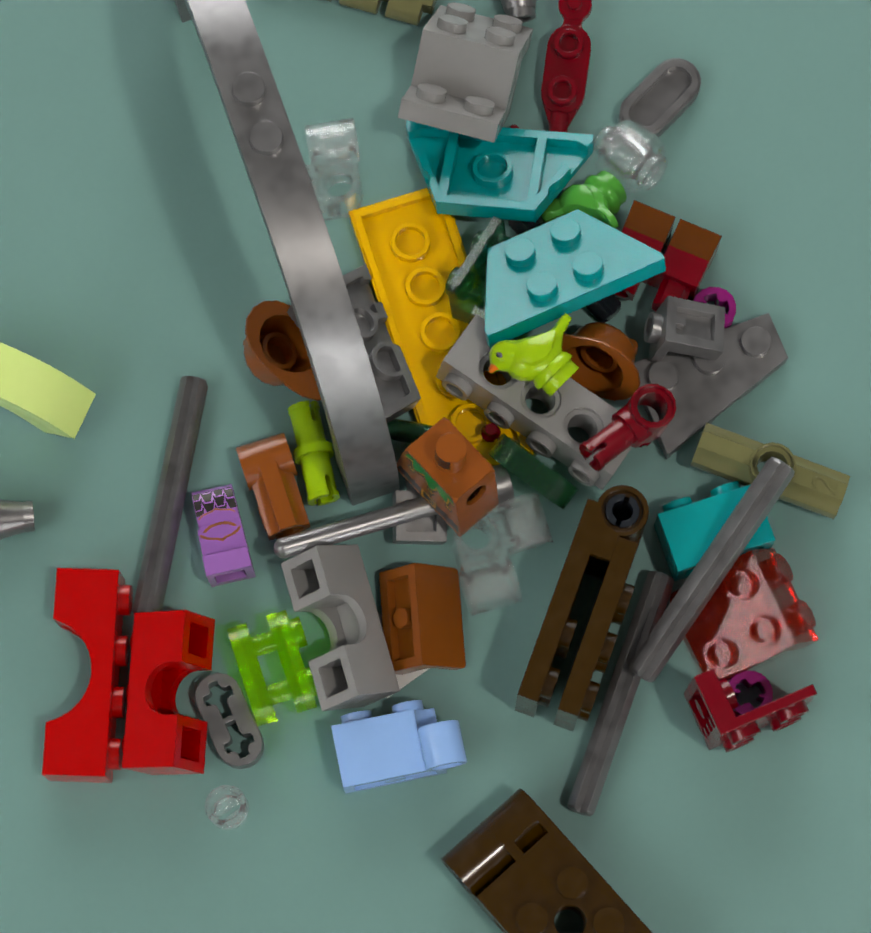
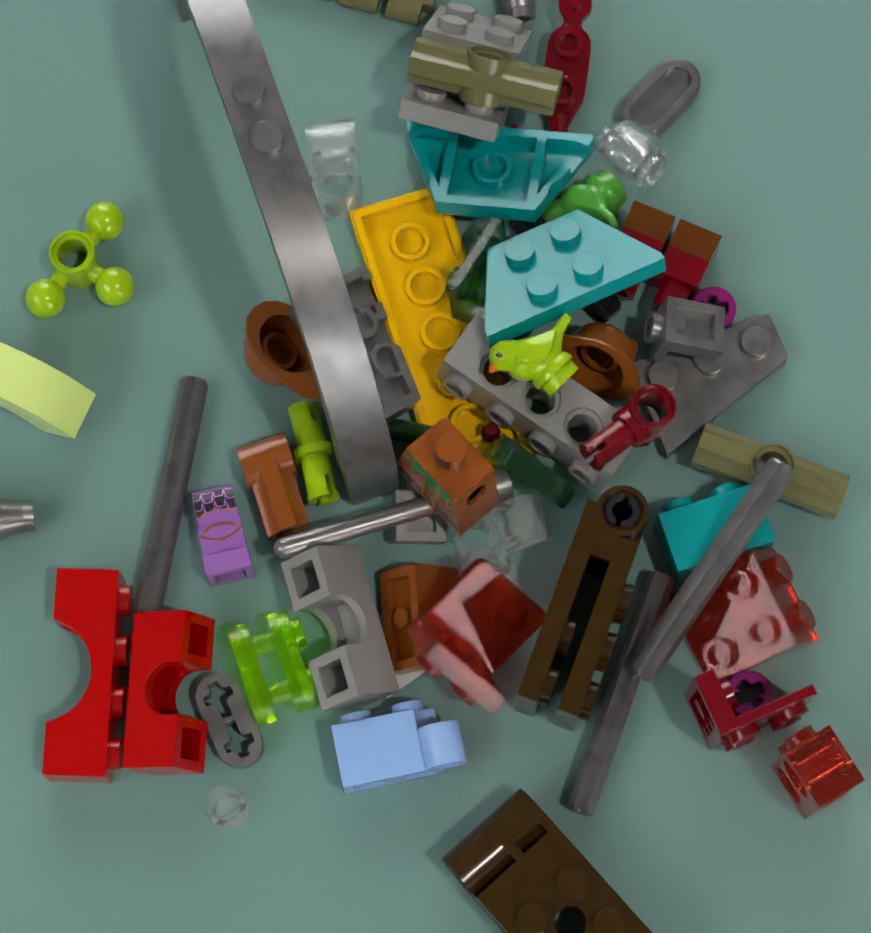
none -> lime piece [25,201,135,319]
none -> olive piece [407,37,564,116]
none -> clear red bracket [407,558,546,714]
none -> clear red brick [771,725,865,819]

